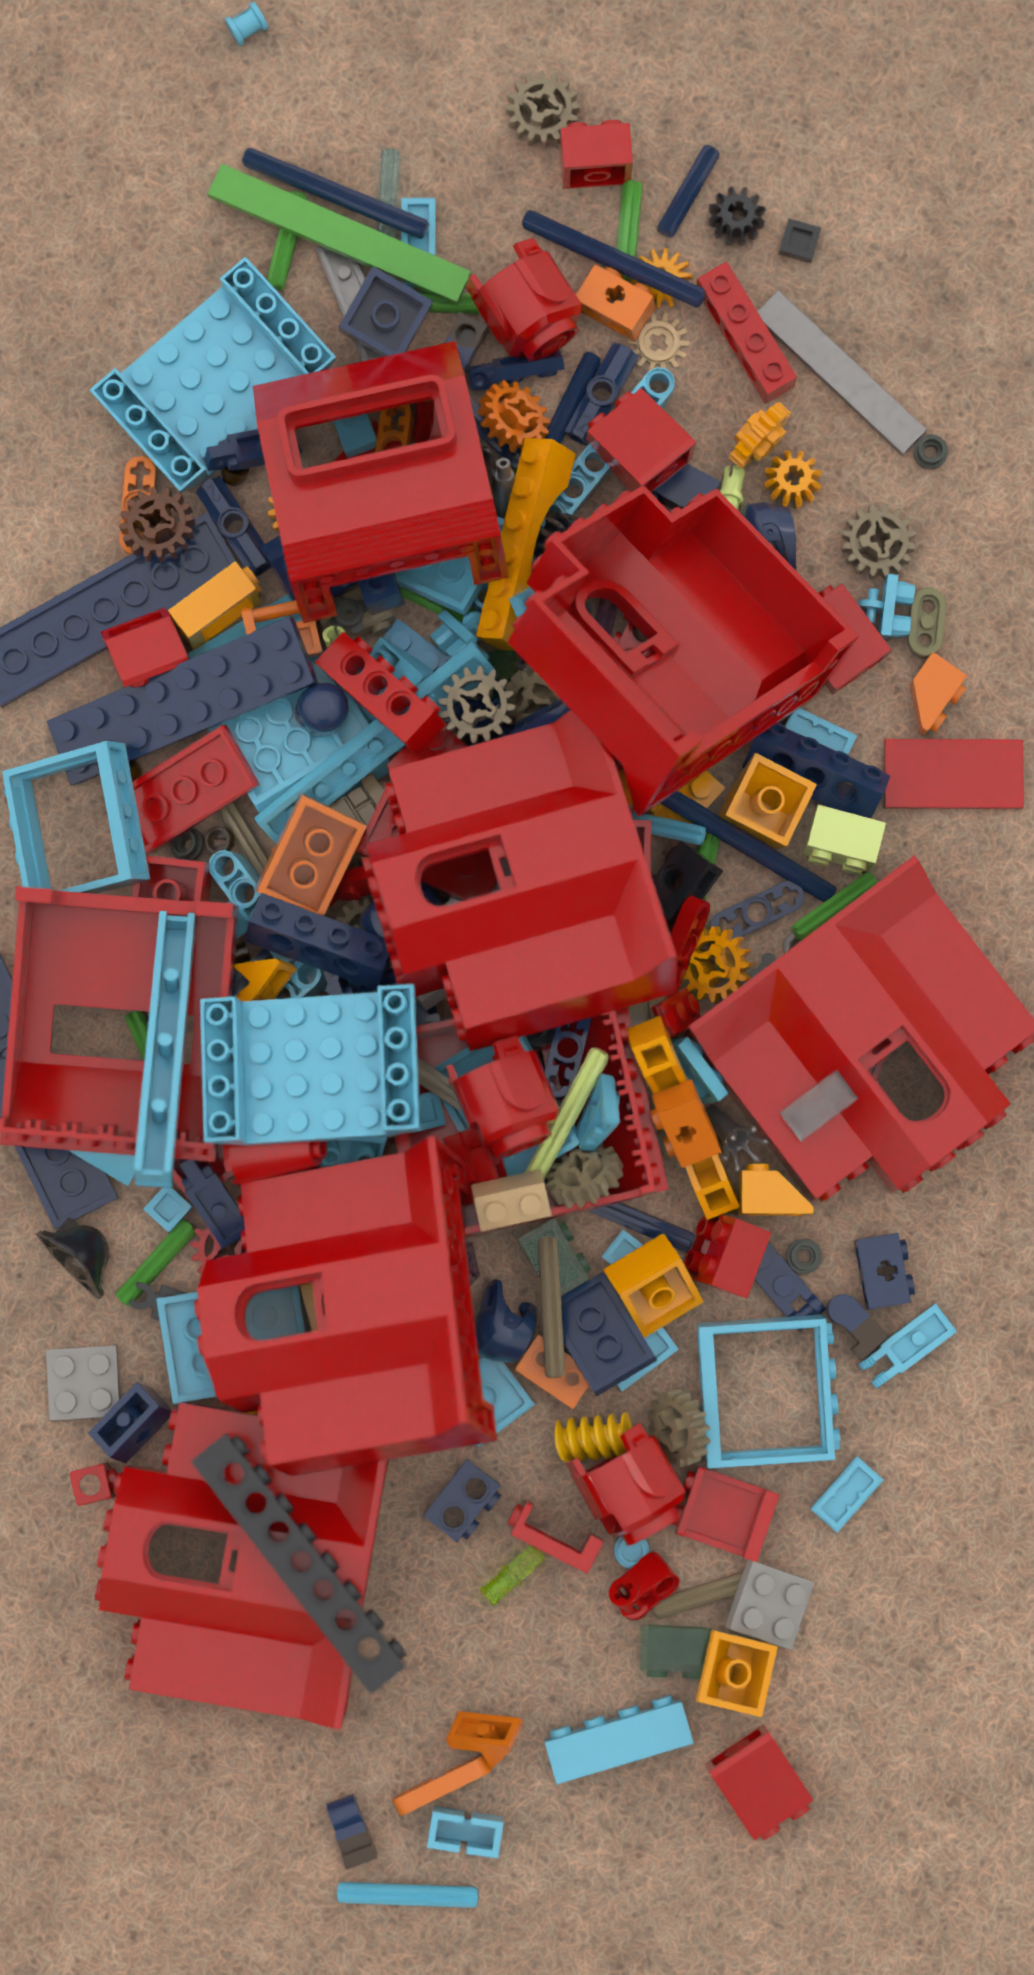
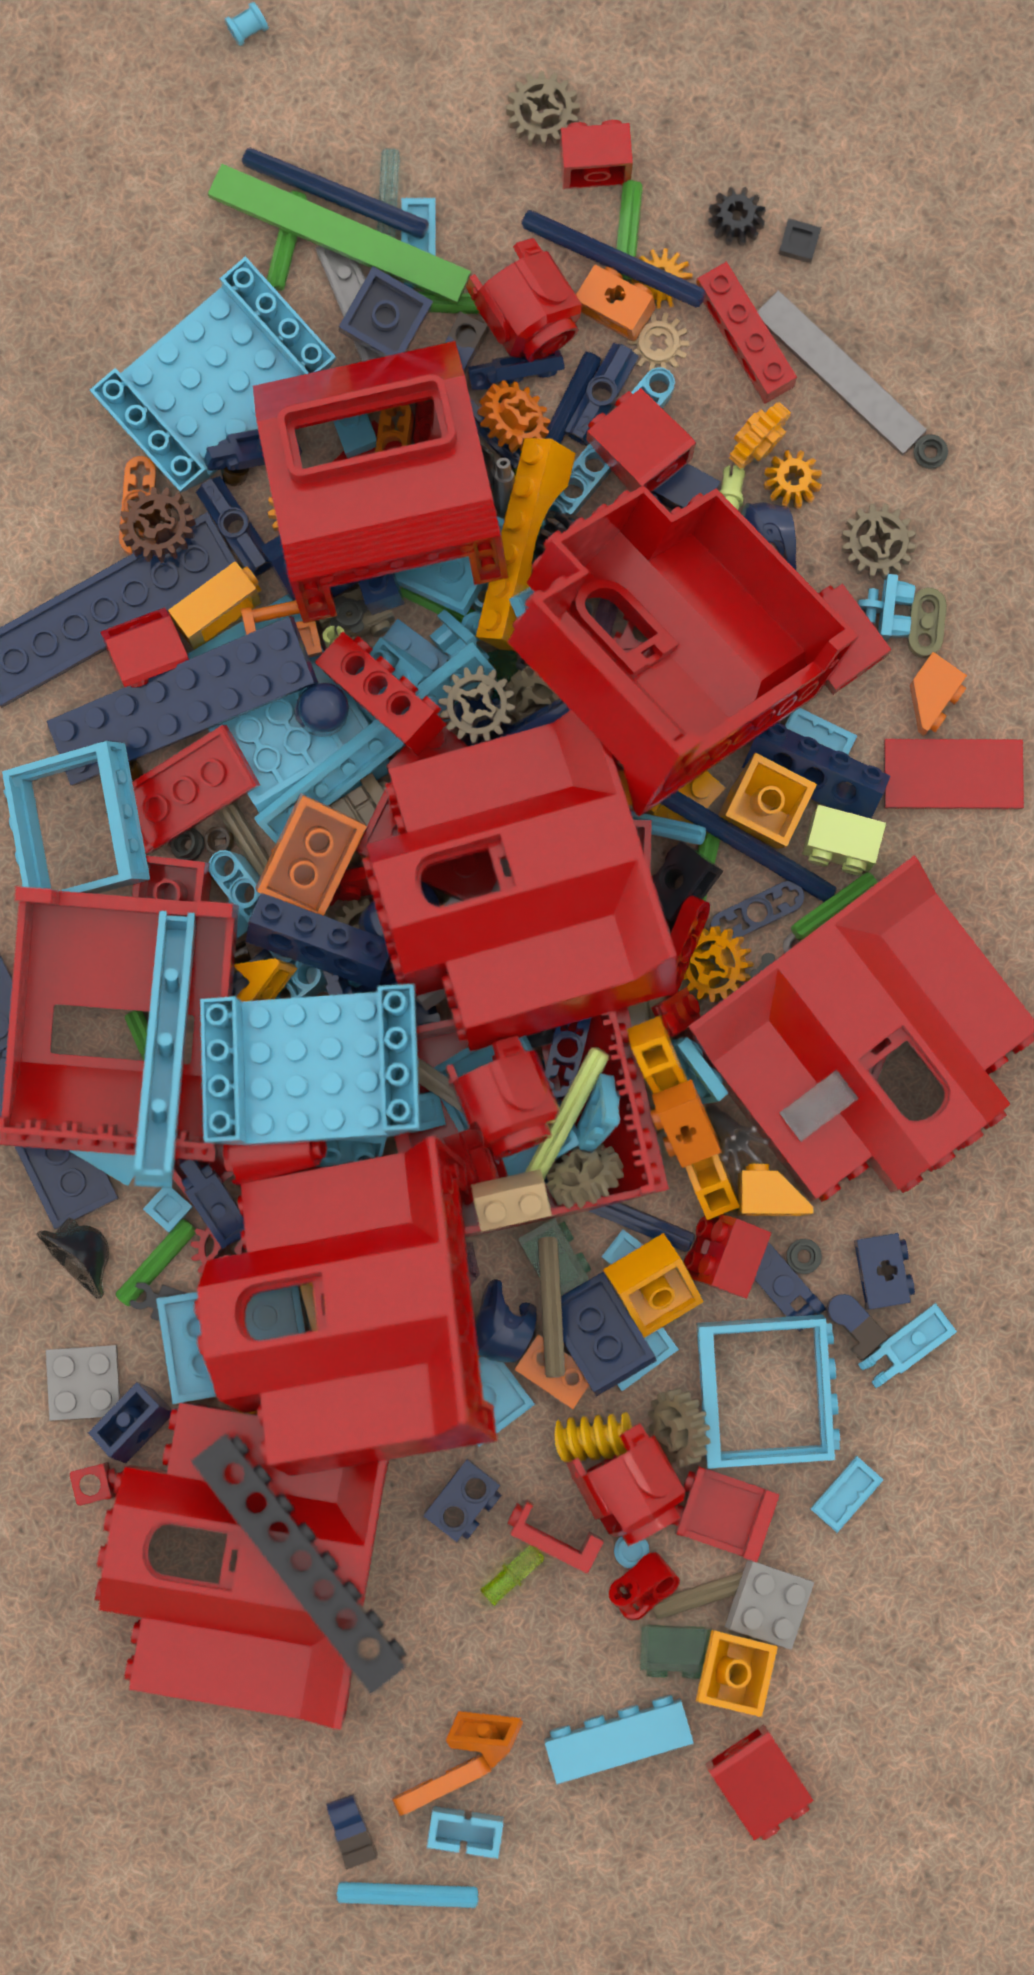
dark blue axle [657,145,720,238] -> none

